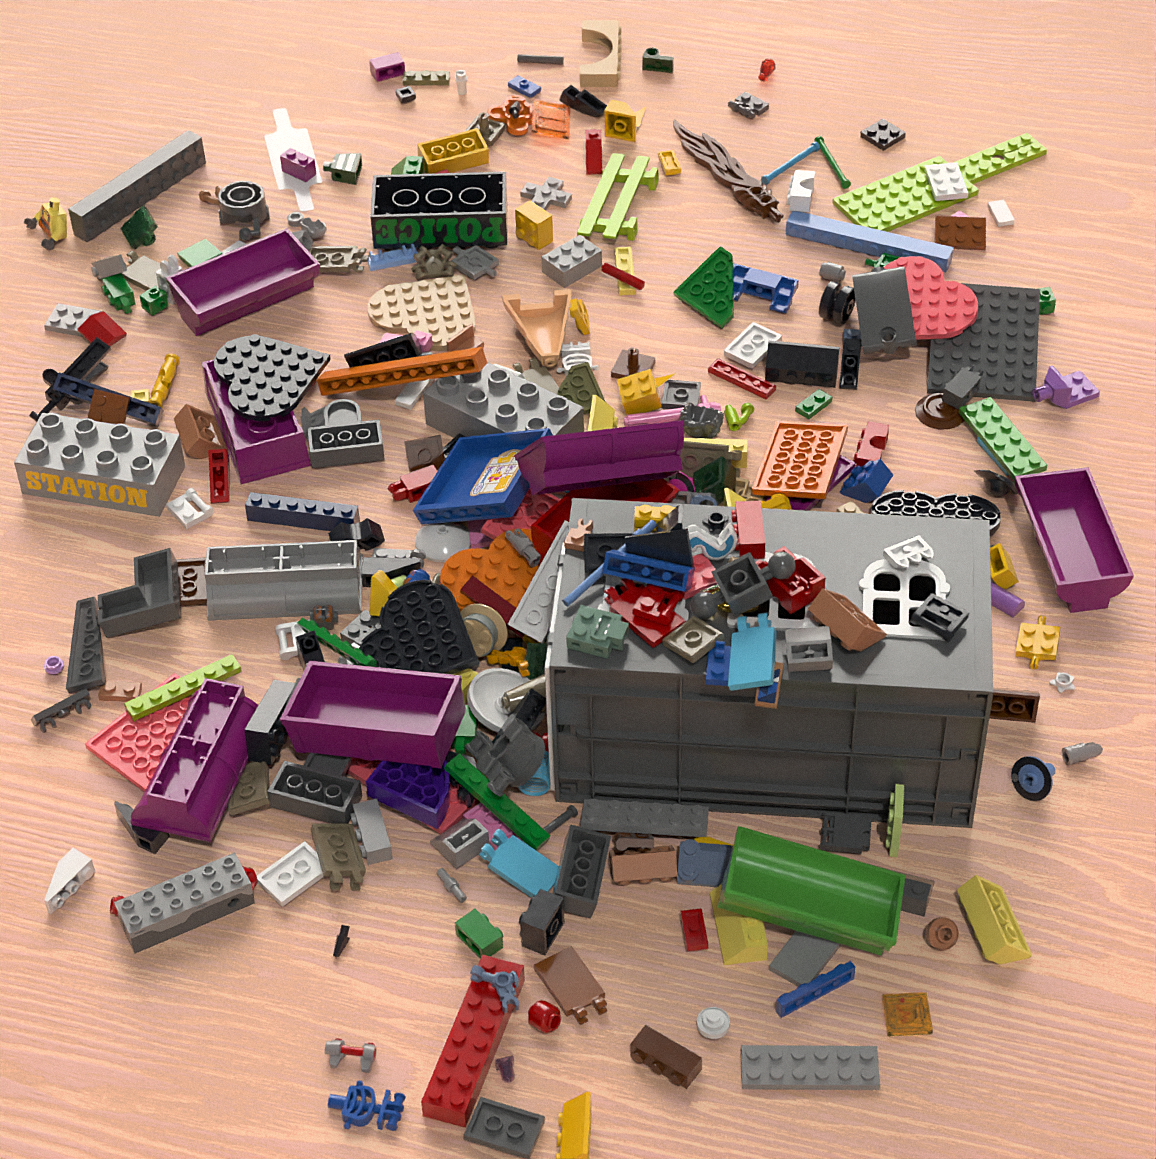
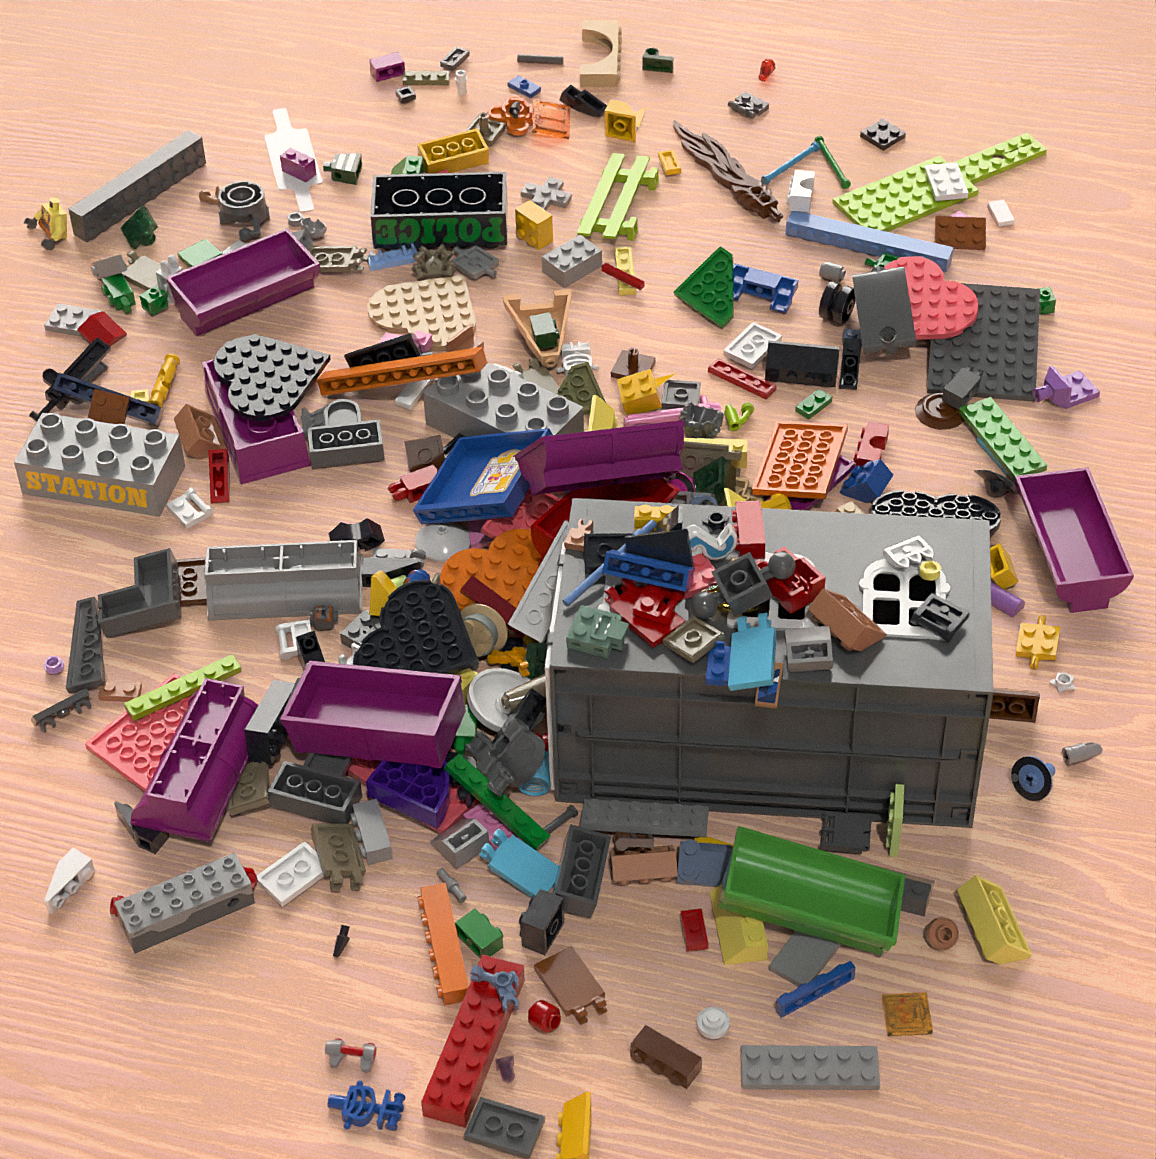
dark blue brick [245,492,360,531] -> none
green plate [297,617,377,667] -> none
light grey piece [506,528,541,567] -> none
yellow plate [569,298,590,335] -> none
red slope [585,129,602,175] -> none
none -> orange brick [417,882,469,1006]
none -> dark grey plate [440,46,470,71]
none -> brick [530,312,560,349]
none -> light yellow tile [919,561,941,581]

